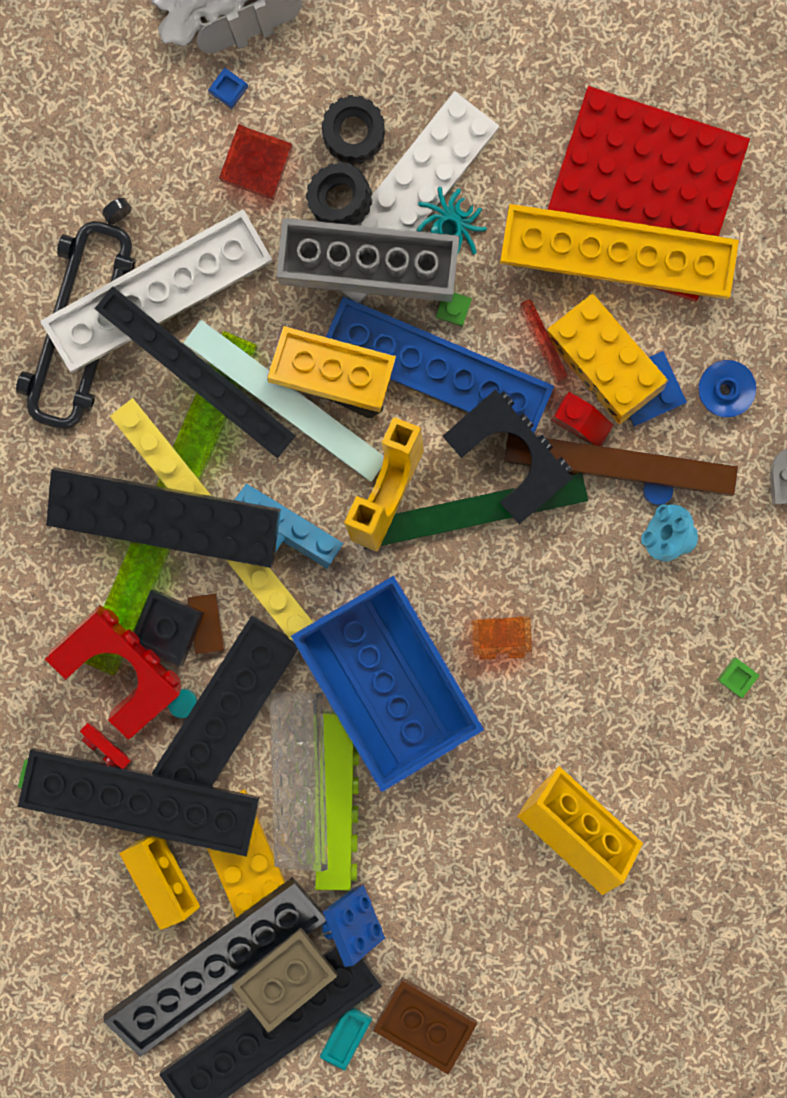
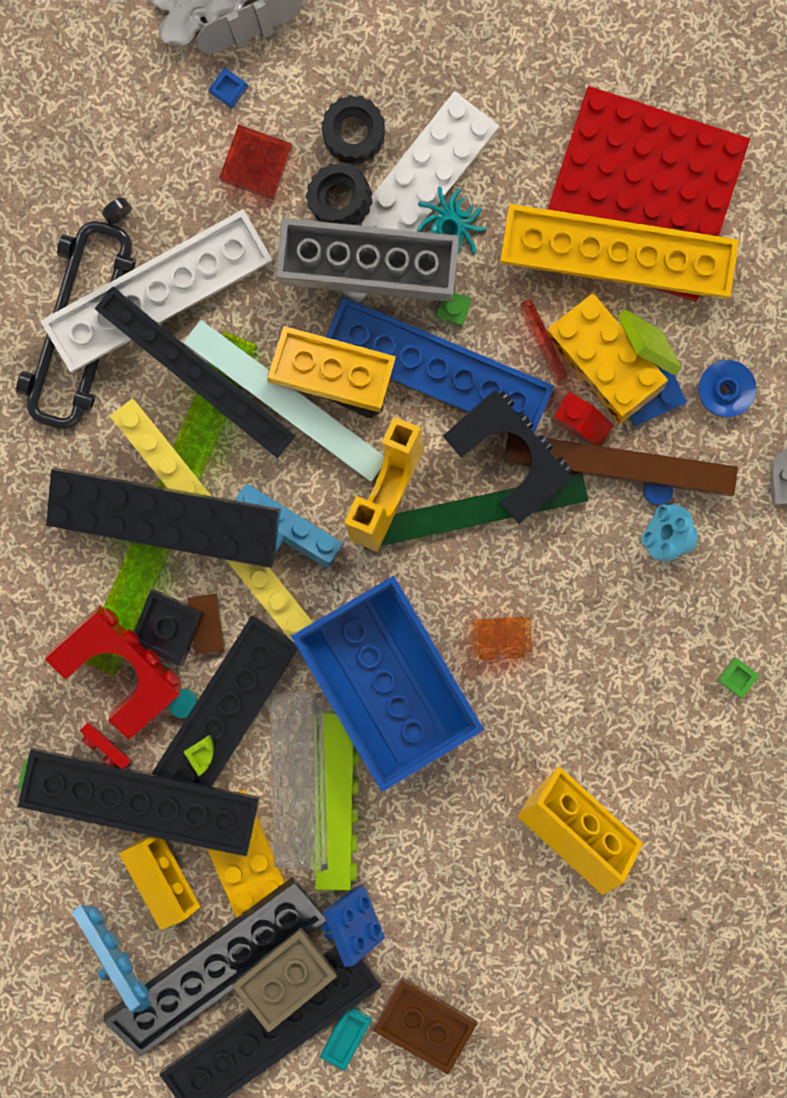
none -> dark azure plate [72,905,152,1012]
none -> lime tile [184,735,214,776]
none -> lime tile [618,309,682,375]

